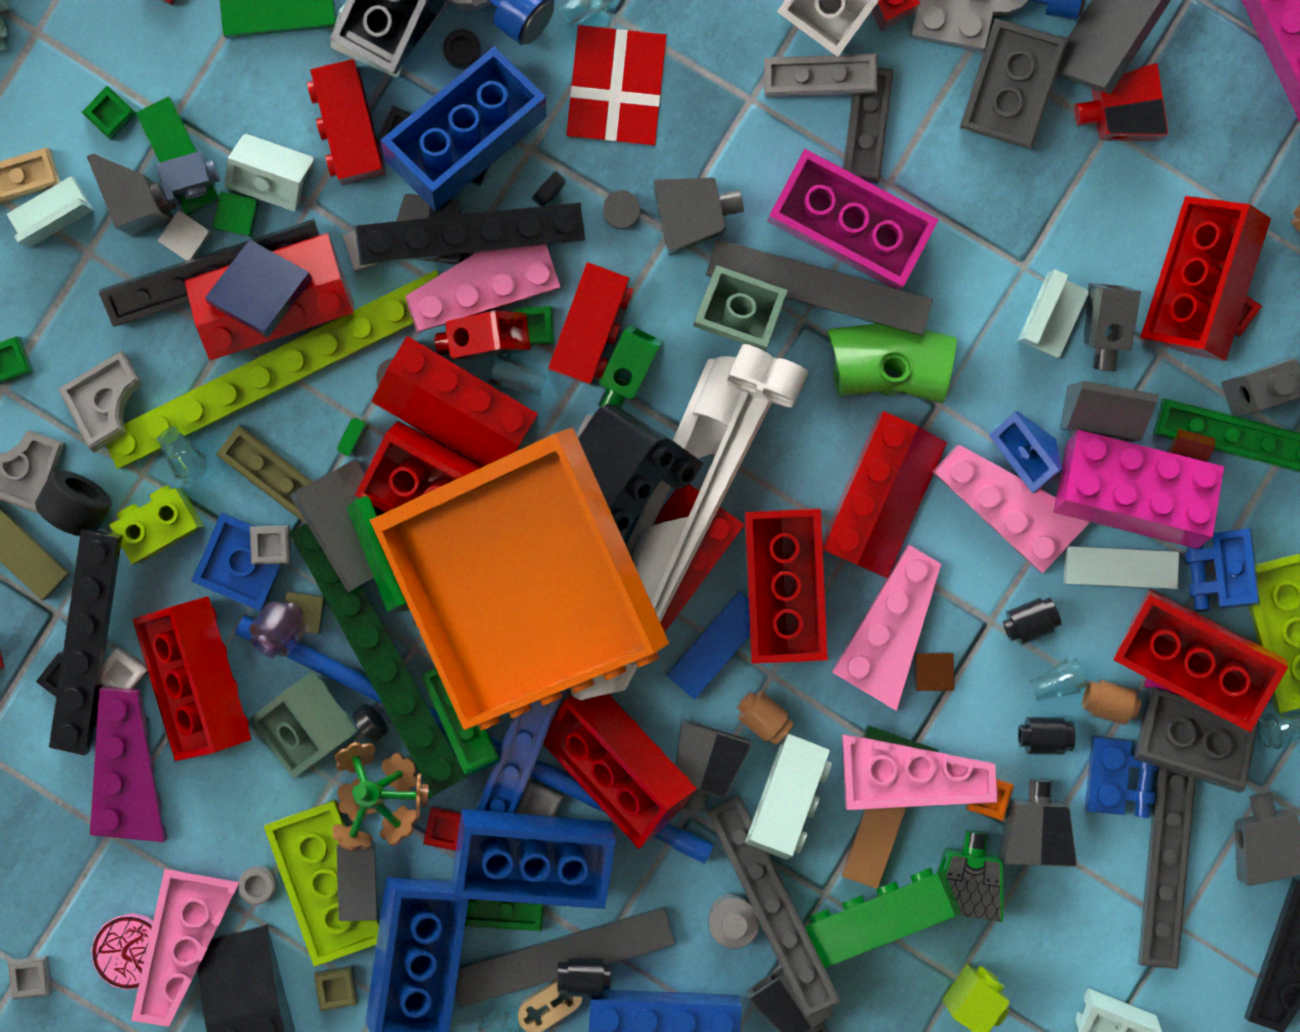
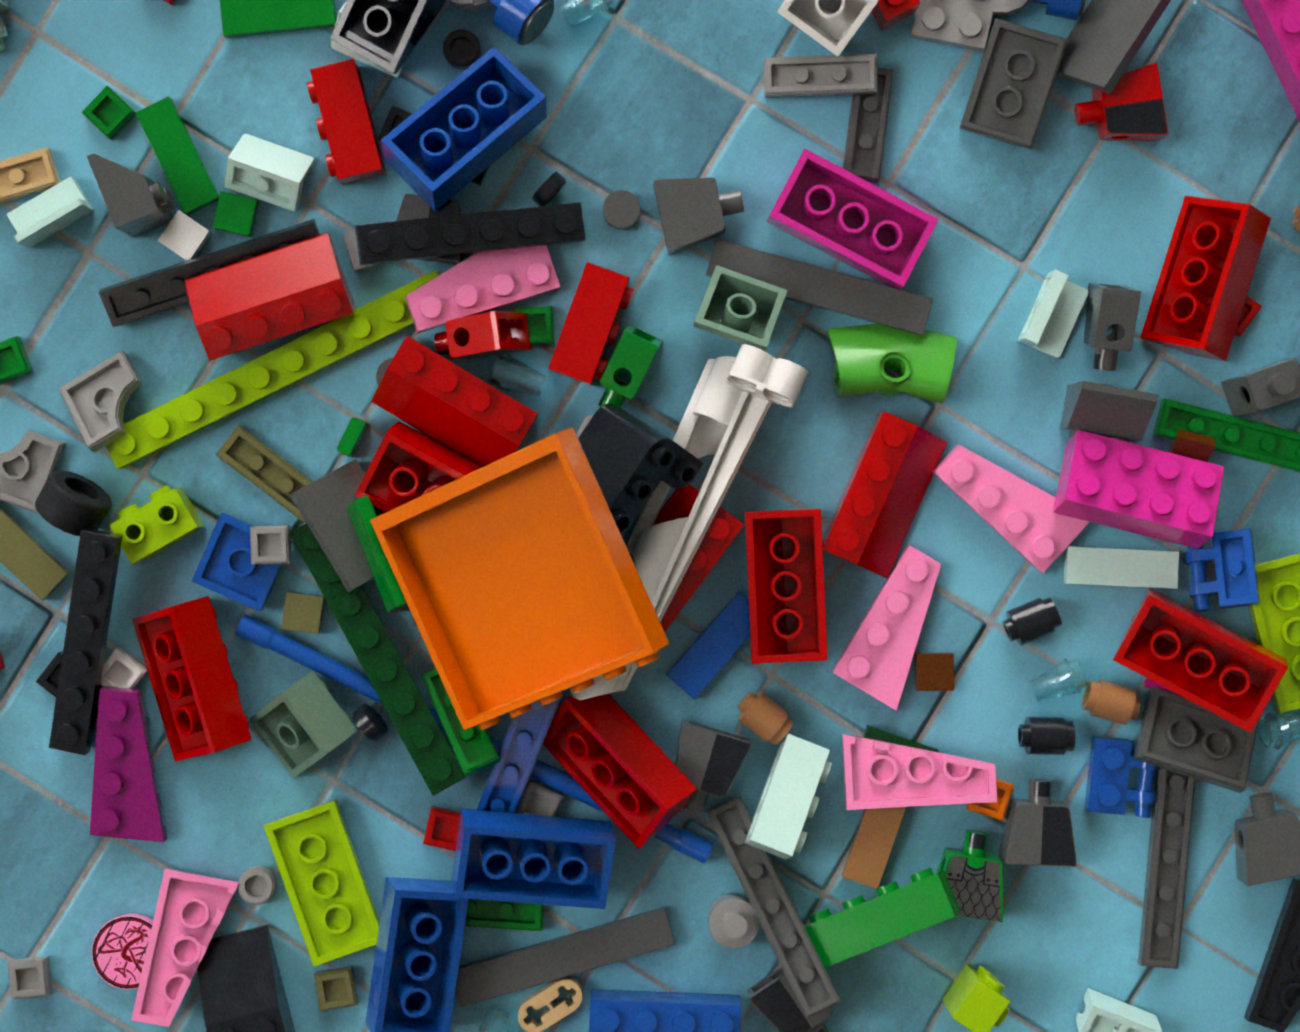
sand blue brick [156,151,221,206] -> none
clear light blue cone [157,427,209,484] -> none
dark blue tile [205,240,313,338] -> none
clear purple head [249,601,306,658] -> none
medium nougat plant [332,742,432,852] -> none
dark grey tile [336,842,378,921] -> none
black brick [557,958,611,997] -> none
red sticker [566,25,667,145] -> none
blue slope [989,411,1062,493] -> none

